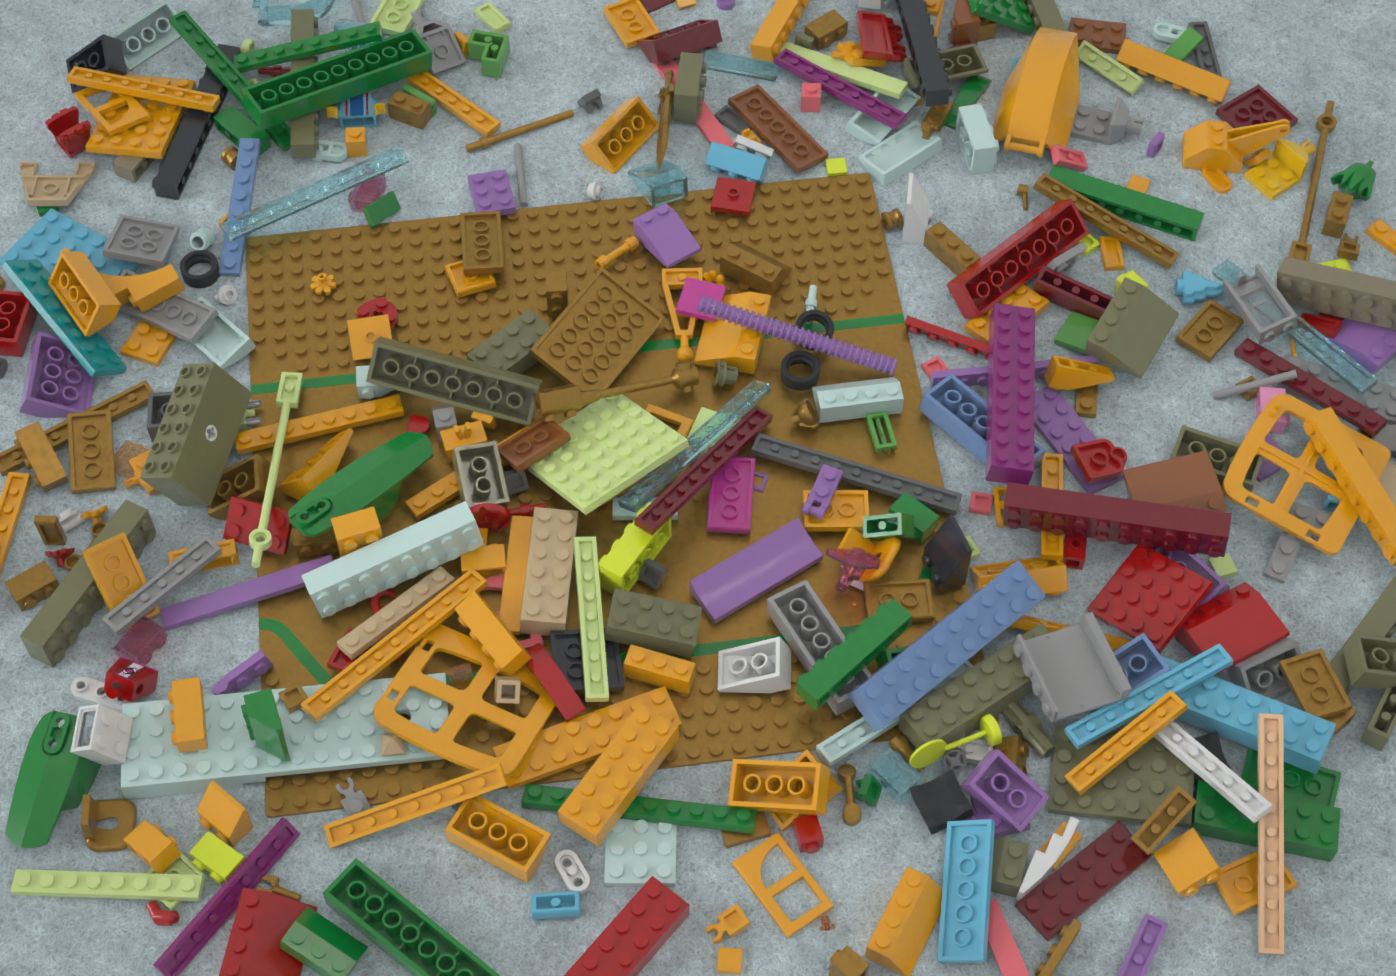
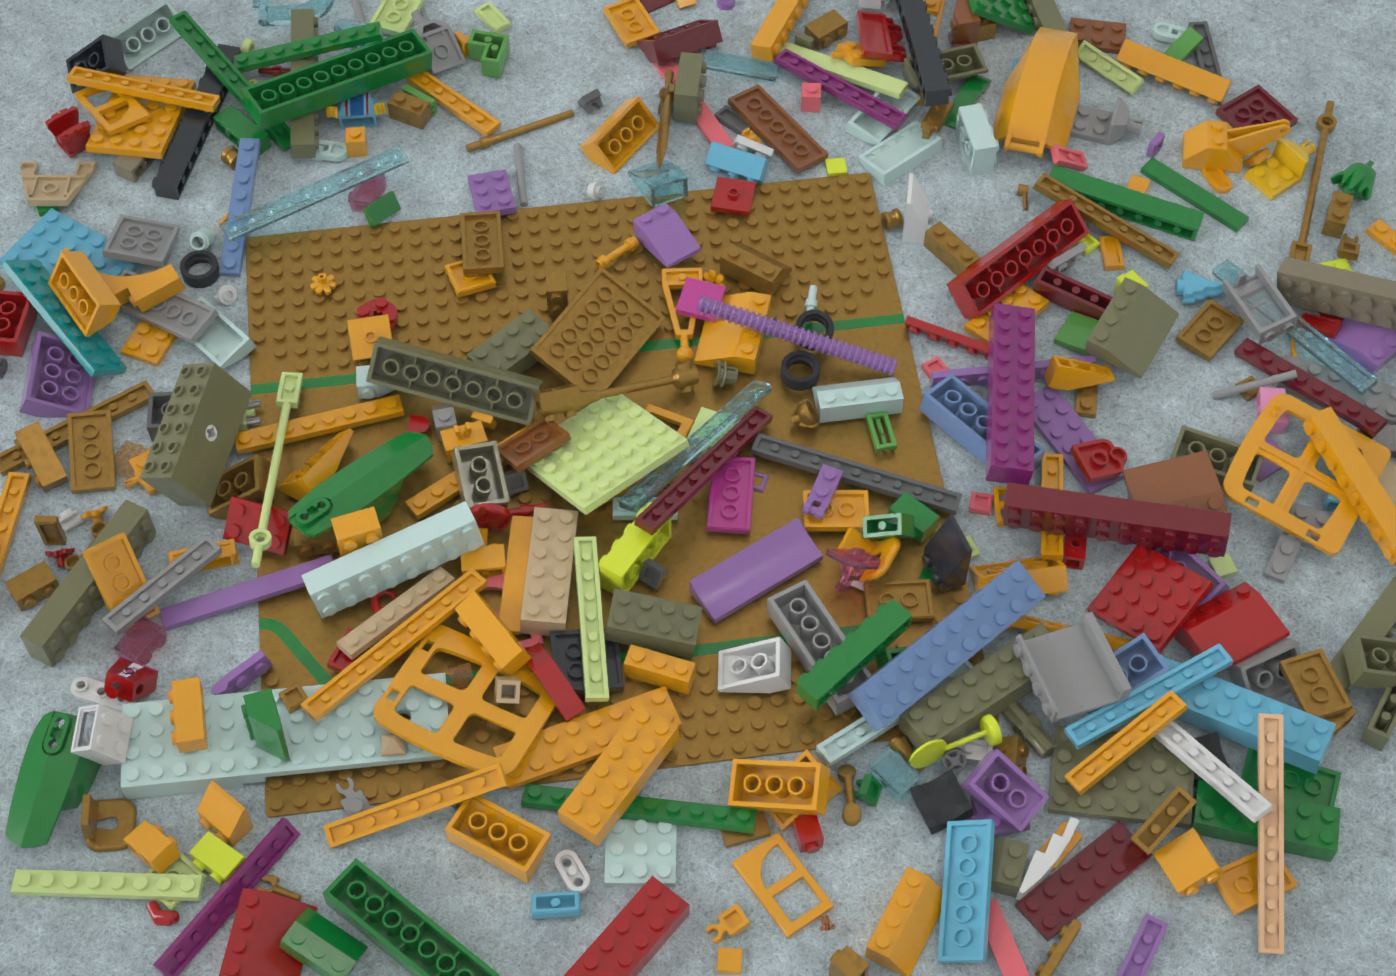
none -> green tile [1140,157,1249,233]

